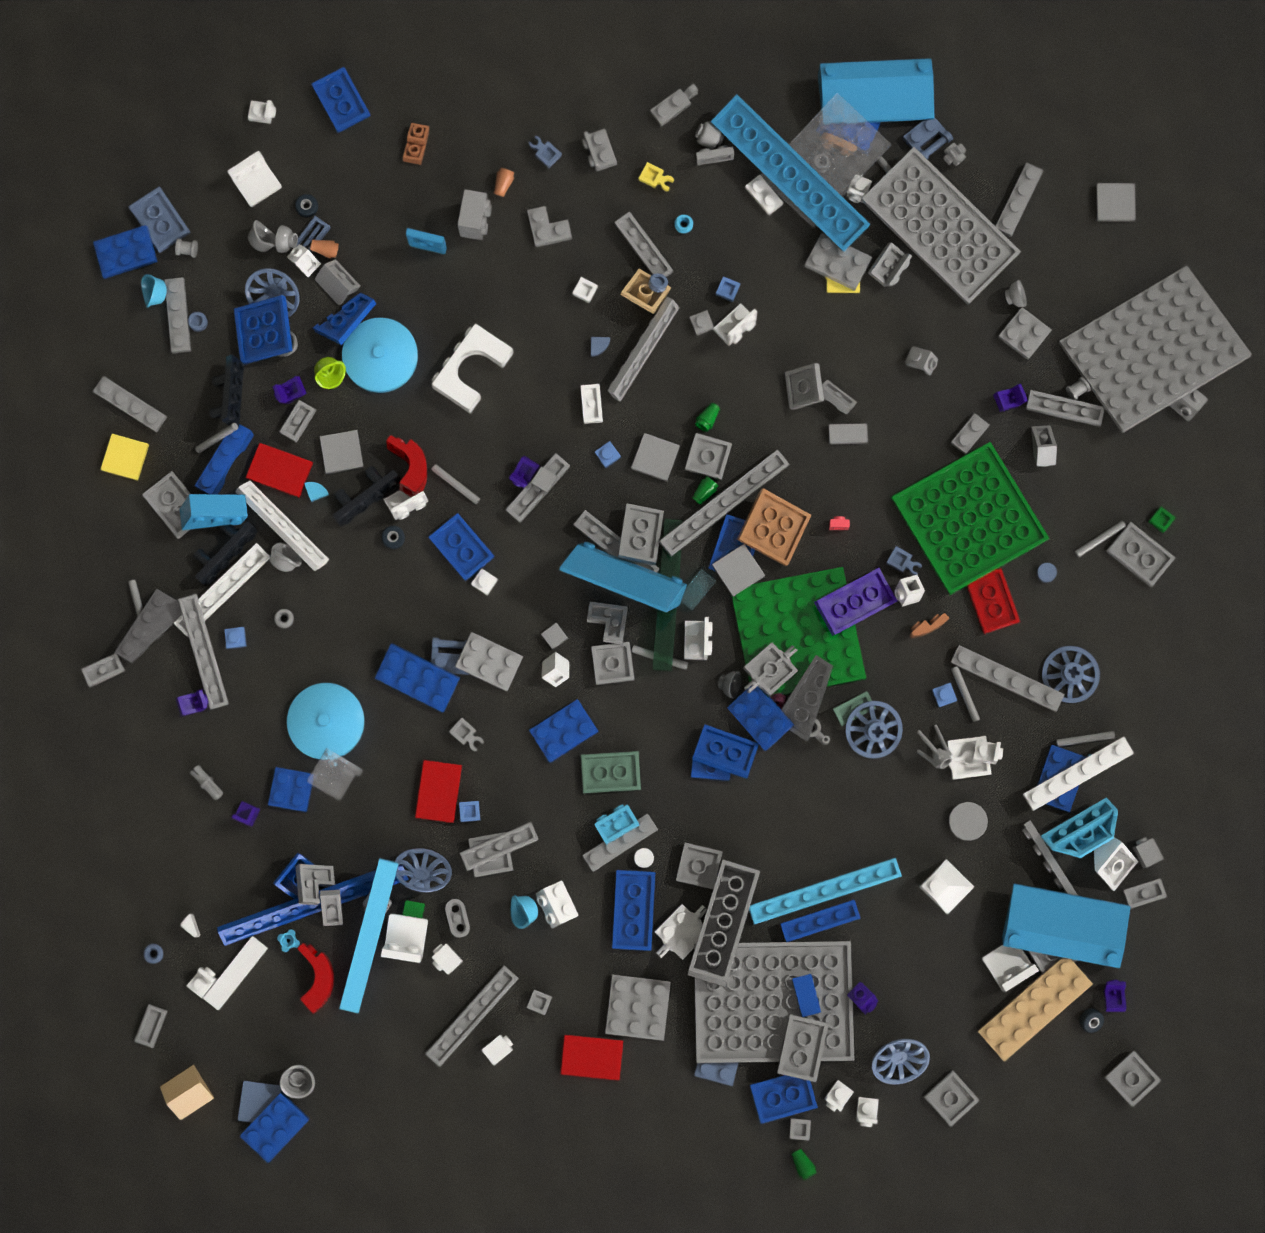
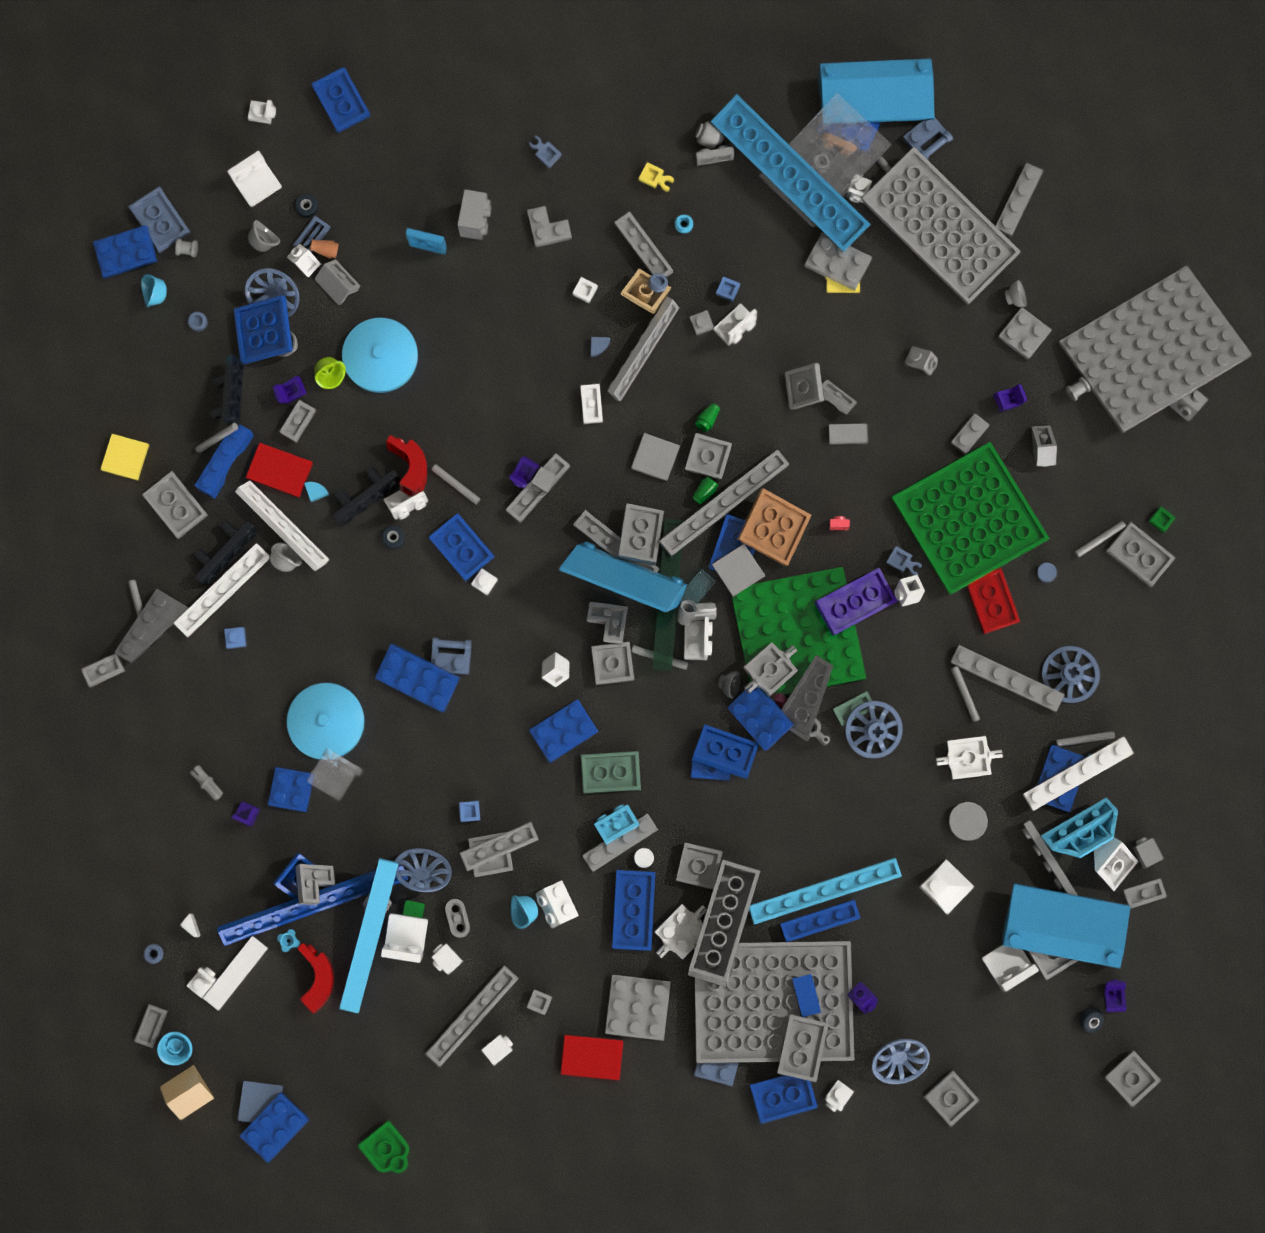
light grey plate [93,376,167,433] -> none
light grey plate [165,277,191,354] -> none
dark purple bracket [176,689,208,717] -> none
light grey tile [178,594,229,710] -> none
dark azure wedge [180,494,248,530] -> none
light grey plate [274,609,294,628] -> none
light grey piece [275,225,298,253] -> none
light grey helmet [280,1065,315,1099] -> none
blue wing [313,293,376,345] -> none
light grey tile [320,430,364,474] -> none
light grey plate [320,889,343,926] -> none
nougat slope [403,123,430,165] -> none
red tile [415,760,462,823] -> none
white arch [432,323,513,414] -> none
light grey plate [449,718,484,752] -> none
light grey plate [455,632,523,691] -> none
nougat cone [494,168,514,197] -> none
light grey tile [541,623,568,650] -> none
light grey bracket [581,129,617,172] -> none
medium blue plate [595,441,621,468] -> none
light grey plate [650,84,698,127] -> none
white plate [745,175,783,216] -> none
light grey plate [789,1118,811,1140] -> none
green cone [791,1149,817,1180] -> none
white bracket [856,1097,879,1127] -> none
light grey bracket [868,242,912,287] -> none
nougat slope [909,613,949,638] -> none
light grey plant [917,725,953,769] -> none
medium blue plate [932,683,957,708] -> none
light grey gear [943,143,966,166] -> none
white bracket [973,740,1003,764] -> none
tan plate [978,957,1093,1062] -> none
light grey plate [1026,390,1105,427] -> none
light grey tile [1096,183,1135,222] -> none
none -> medium azure helmet [157,1031,192,1065]
none -> green plate [358,1120,410,1173]
none -> light grey piece [676,600,717,626]

